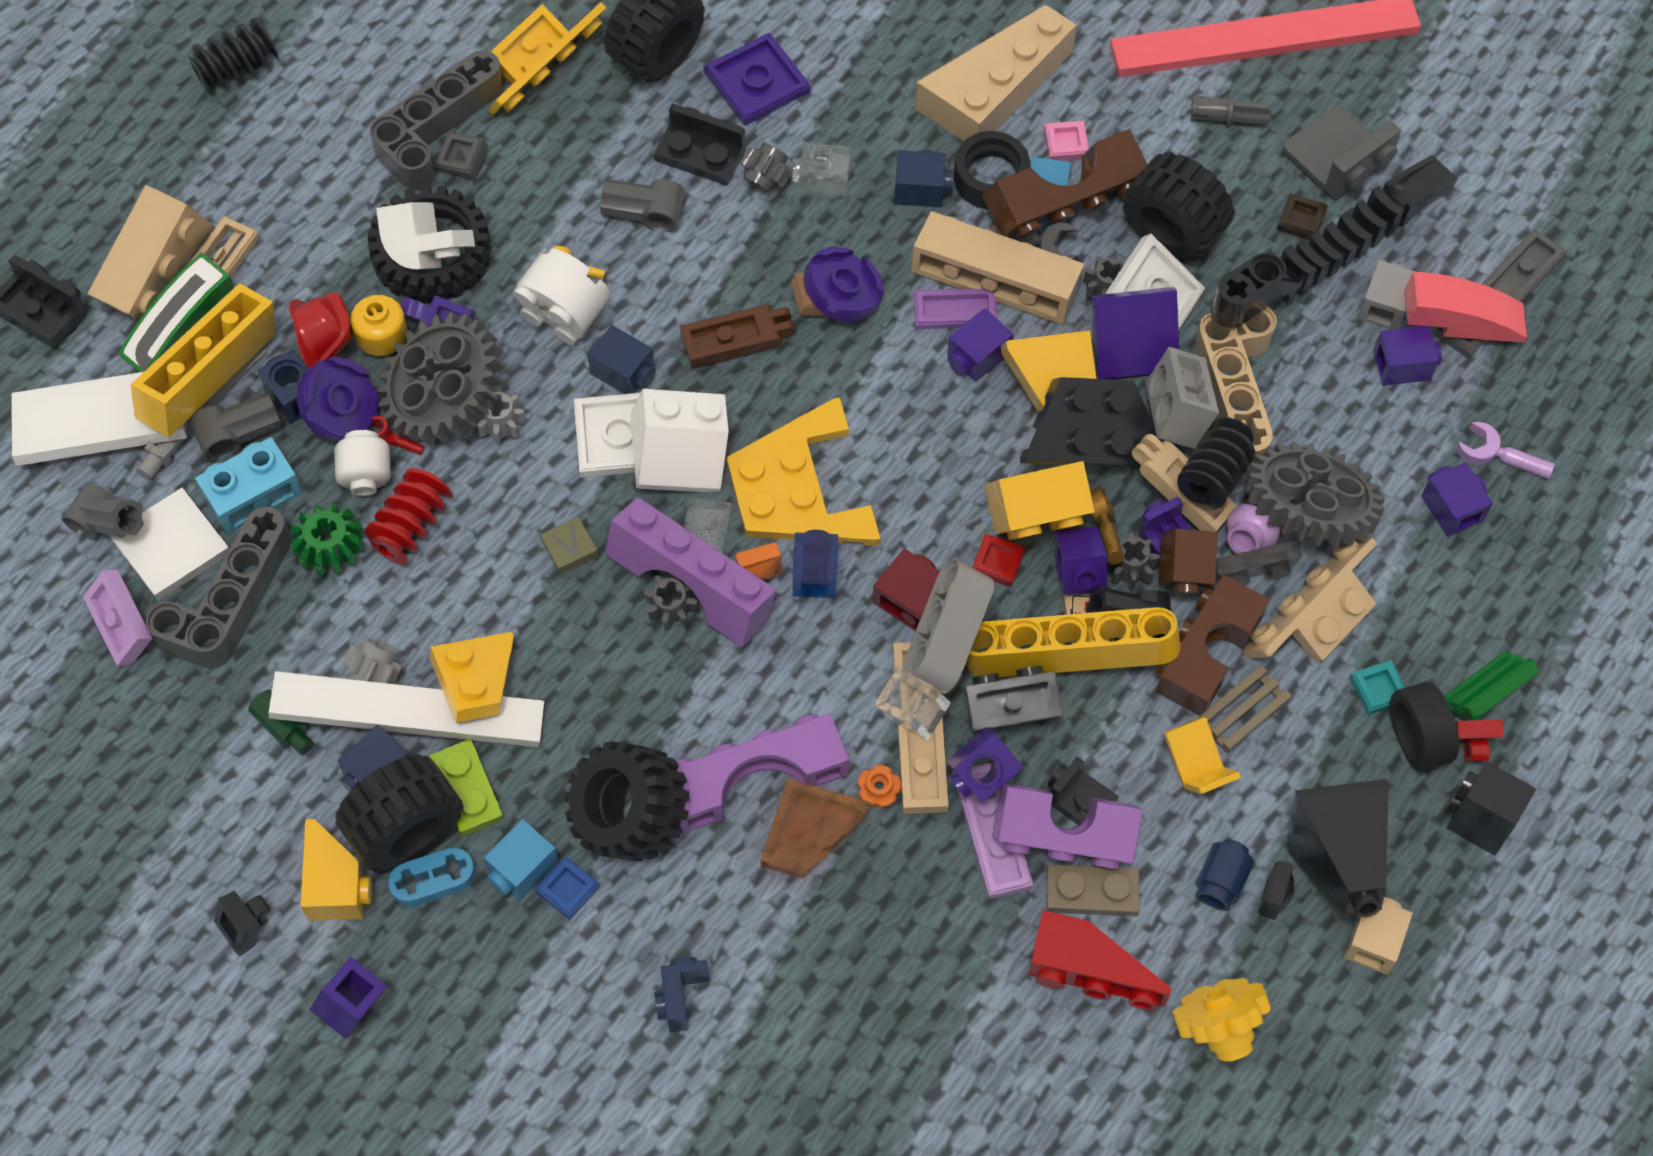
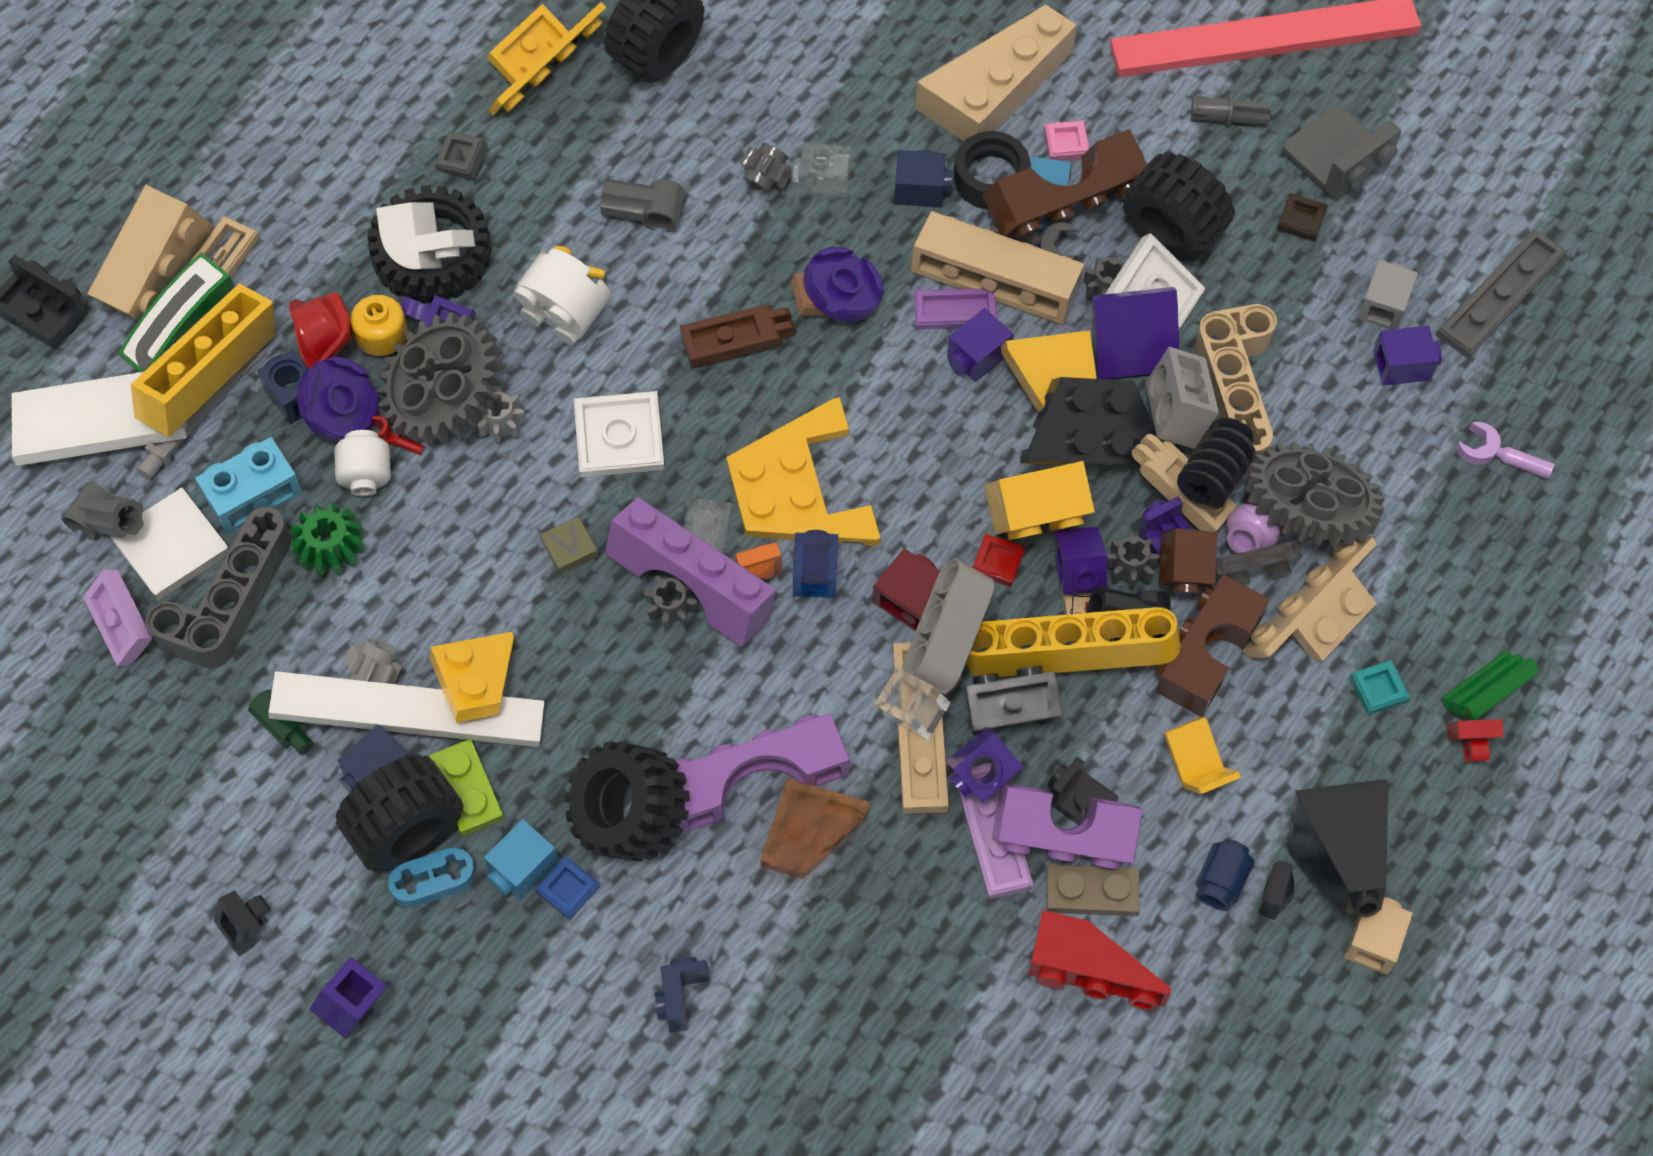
black piece [188,18,279,95] -> none
dark grey piece [190,392,282,462] -> none
yellow slope [300,819,373,921] -> none
red piece [365,468,454,566] -> none
dark grey beam [370,50,504,191] -> none
dark blue brick [587,325,656,394] -> none
white slope [630,389,729,493] -> none
black bracket [653,104,746,186] -> none
dark purple tile [703,32,811,126] -> none
orange plate [857,765,901,807] -> none
pearl gold piece [1090,485,1124,565] -> none
yellow plant [1172,978,1271,1061] -> none
dark tan tile [1198,665,1292,754] -> none
black piece [1211,155,1458,328] -> none
black tyre [1390,681,1459,772] -> none
coral slope [1405,271,1527,343] -> none
dark purple brick [1421,462,1493,537] -> none
black brick [1446,761,1536,856] -> none

